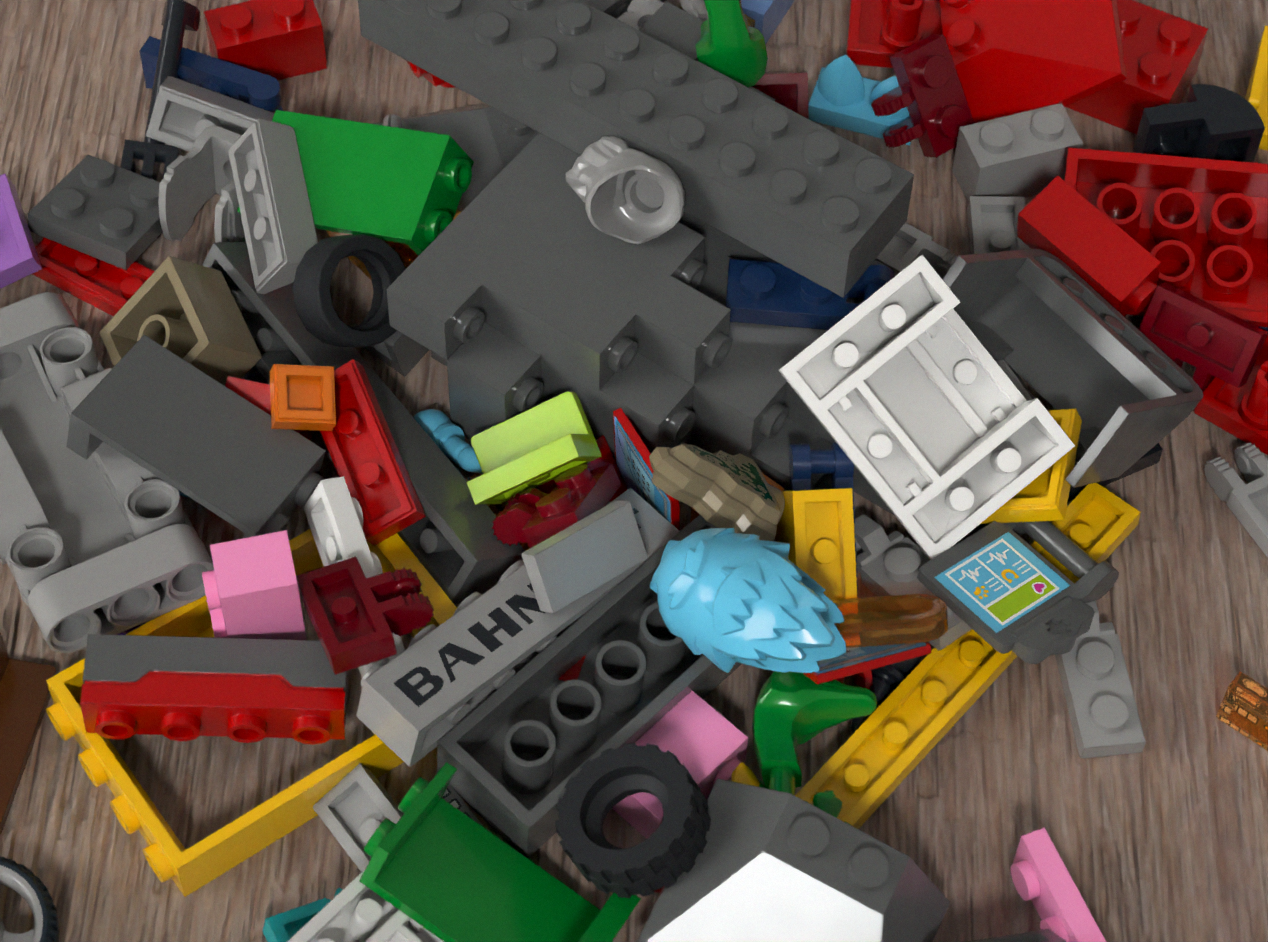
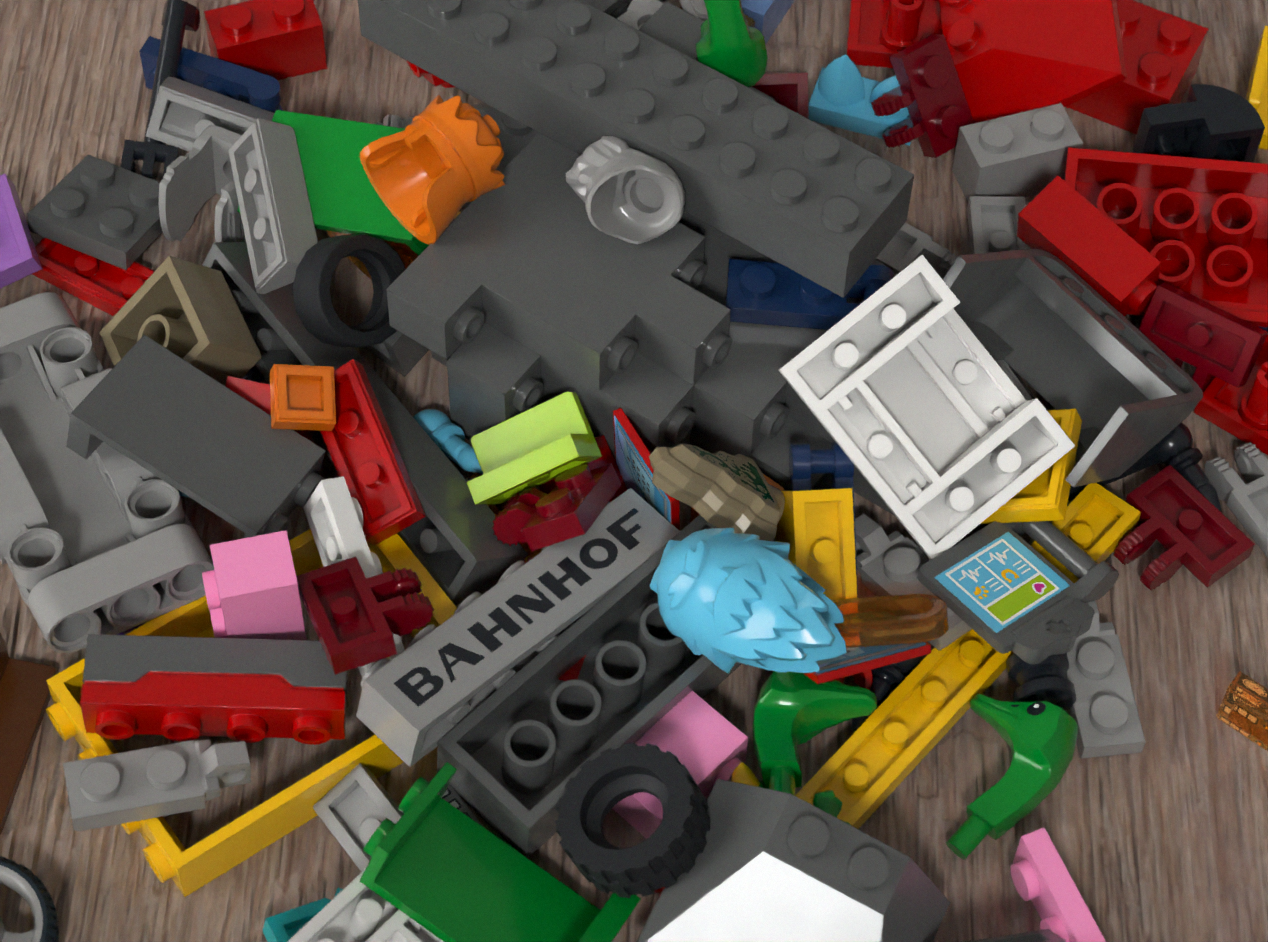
light grey tile [521,500,648,614] -> none
none -> light grey hinge [63,740,251,832]
none -> orange hat [360,95,505,245]
none -> green animal [946,694,1079,860]
none -> black wheel [1006,653,1076,711]
none -> dark red hinge [1114,465,1255,590]
none -> black bar [1156,422,1222,513]

